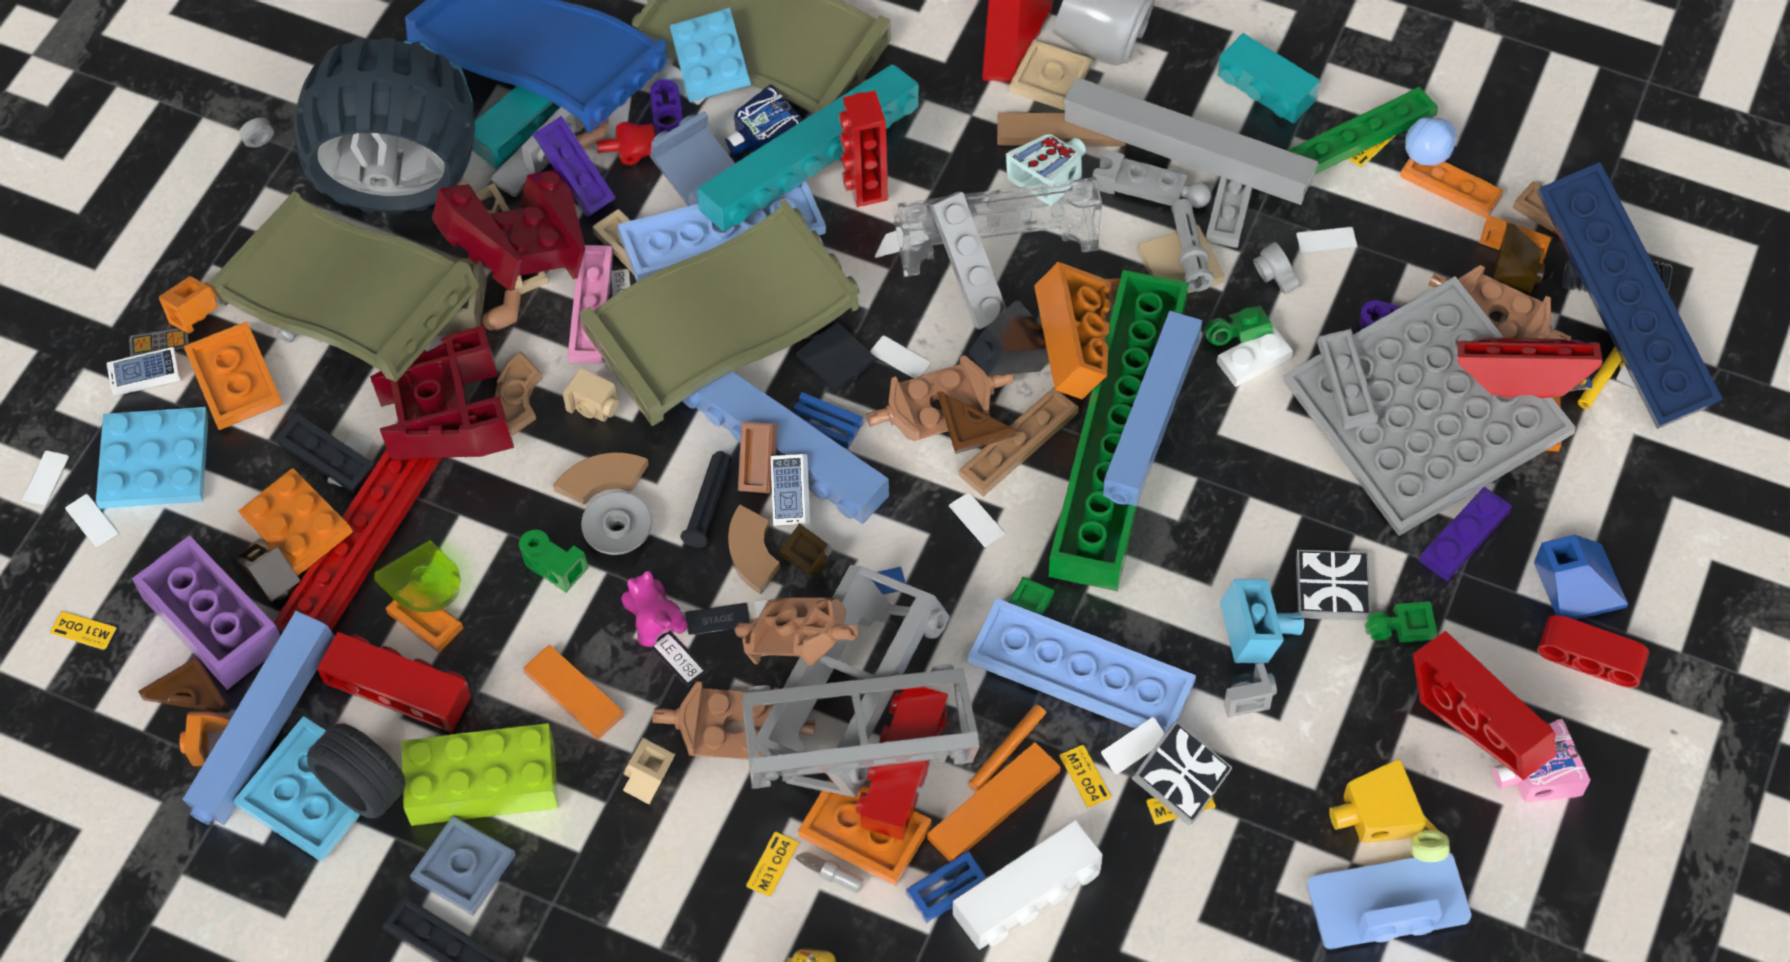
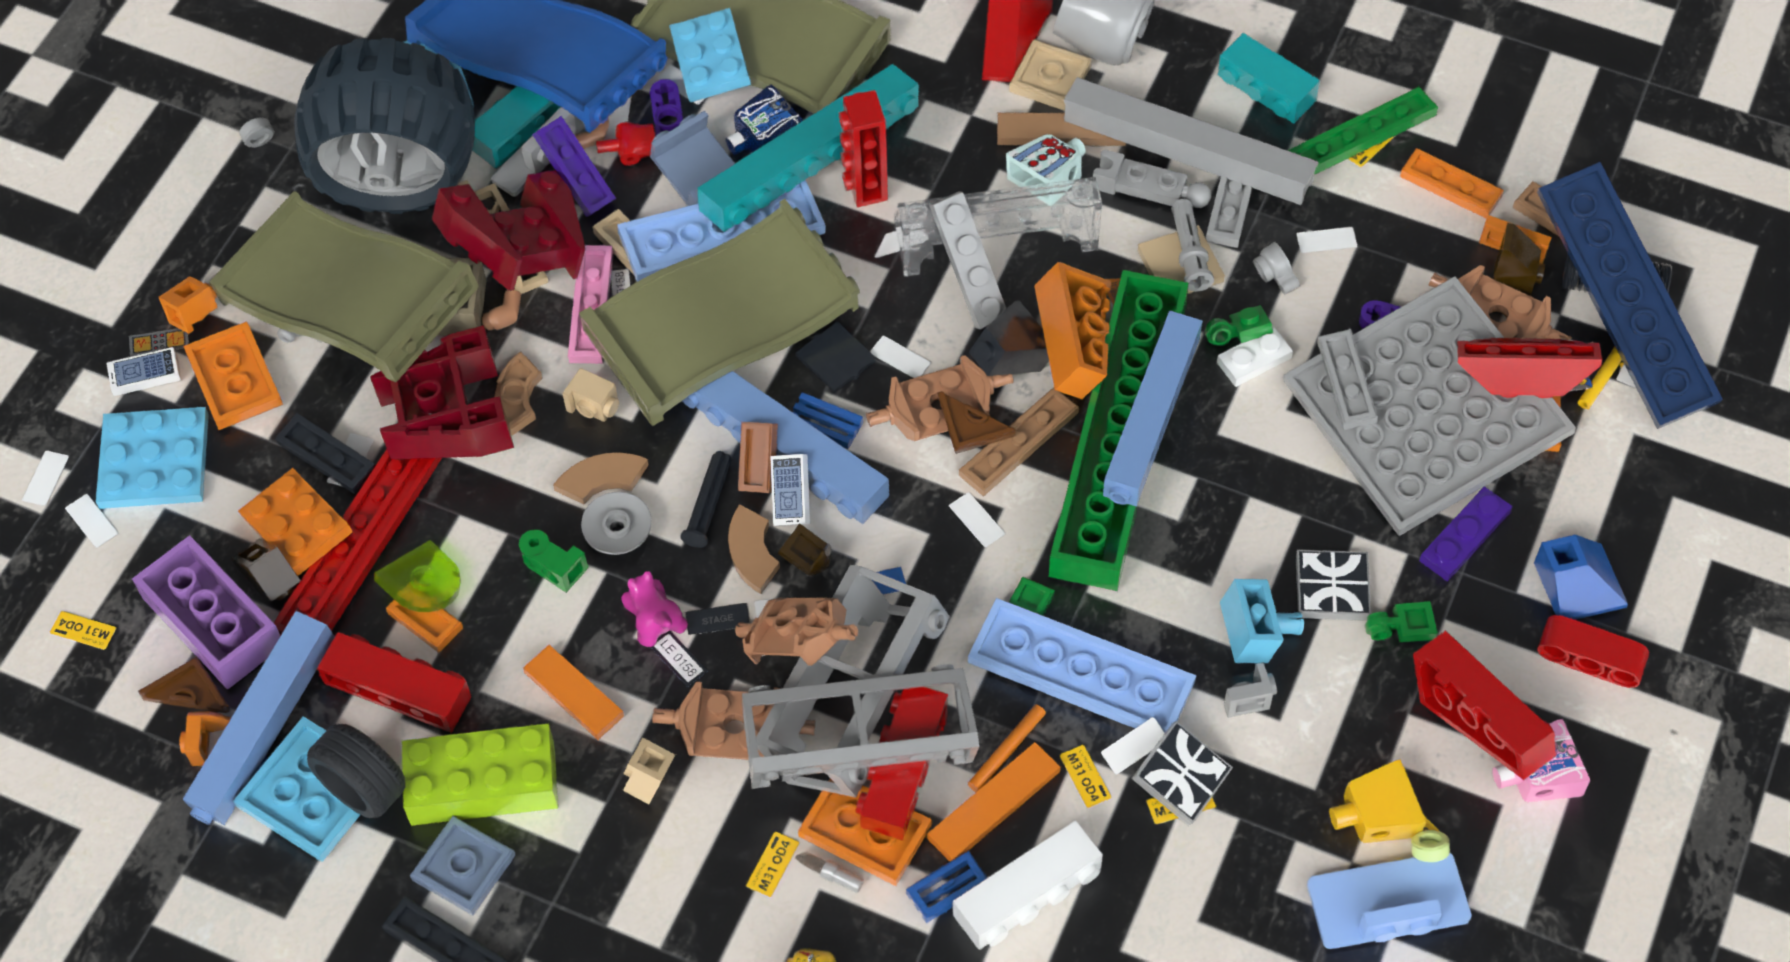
light blue piece [1405,117,1456,166] -> none

